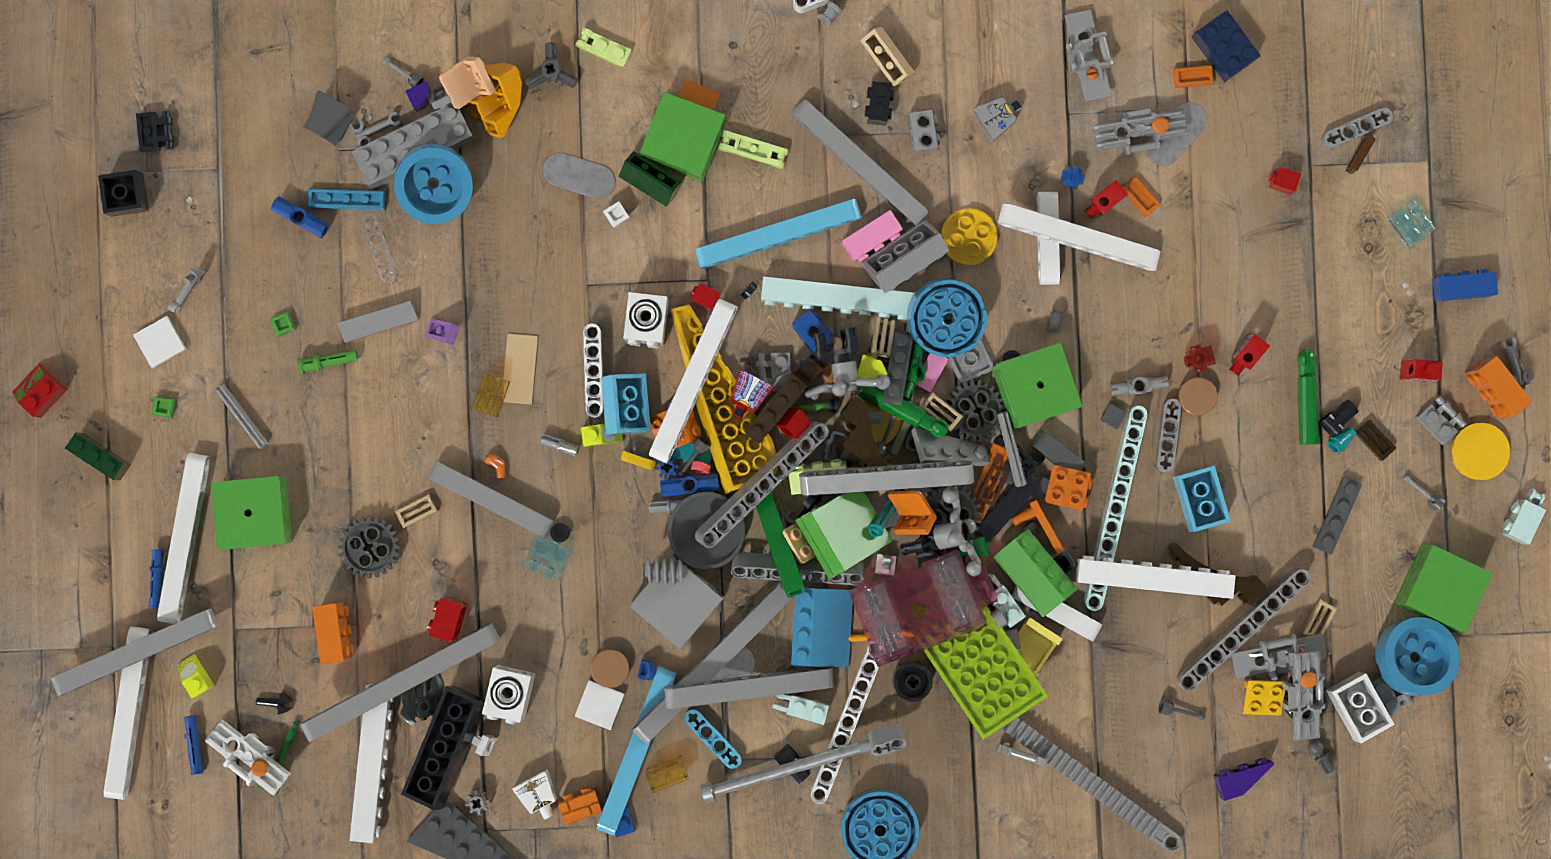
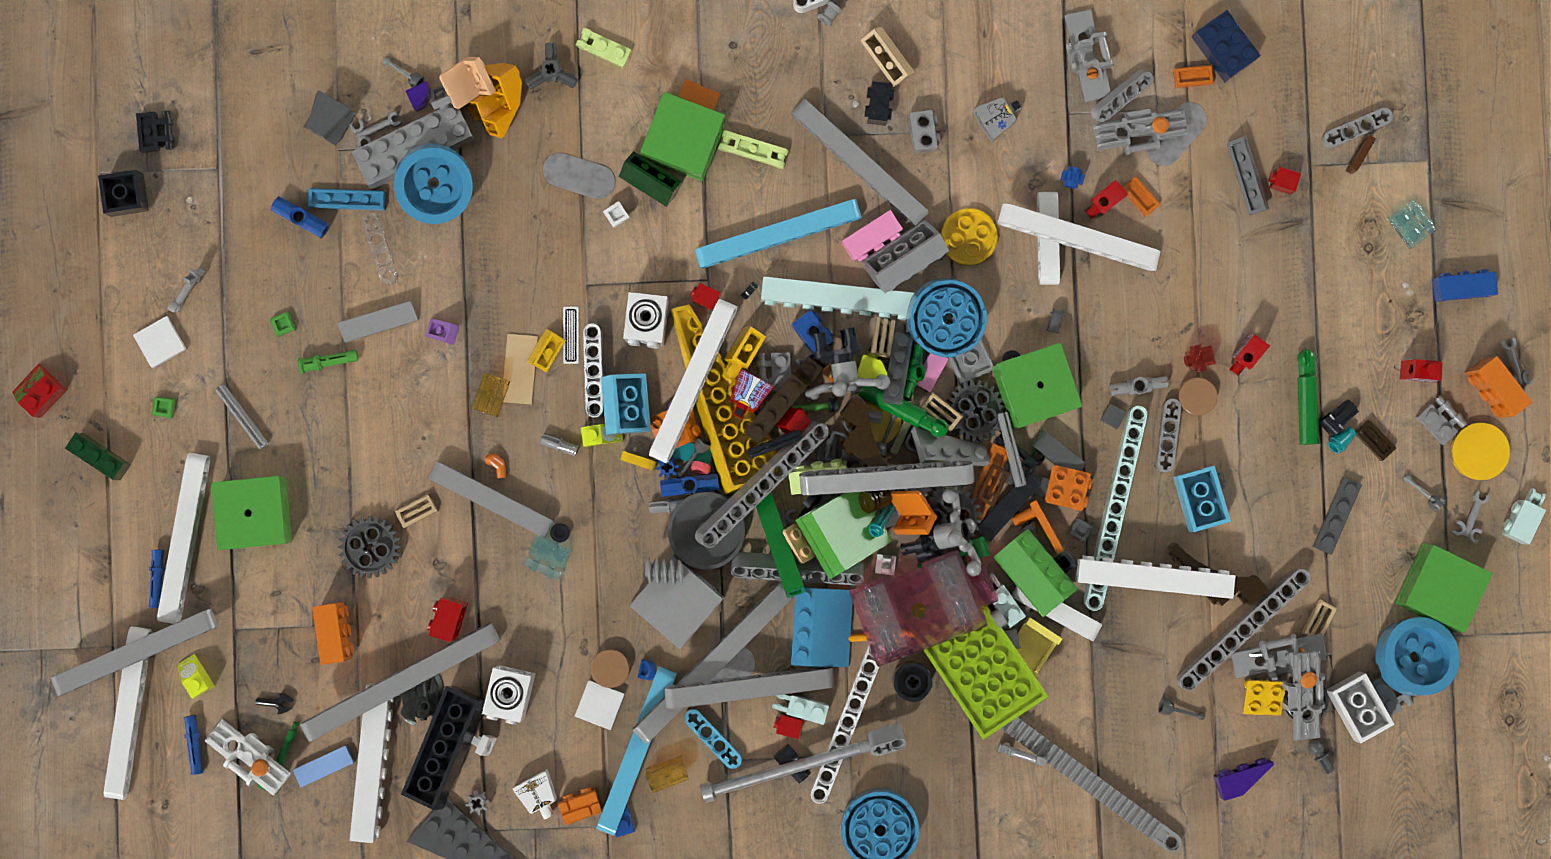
none -> light blue tile [293,745,354,788]
none -> yellow slope [527,329,566,373]
none -> sticker [563,307,579,364]
none -> yellow brick [723,326,766,378]
none -> black axle [748,430,803,458]
none -> red brick [773,713,803,739]
none -> dark brown piece [859,490,892,514]
none -> dark grey tile [1067,517,1094,543]
none -> light grey beam [1091,69,1153,123]
none -> dark grey plate [1227,136,1269,215]
none -> light grey bar [1451,491,1490,543]

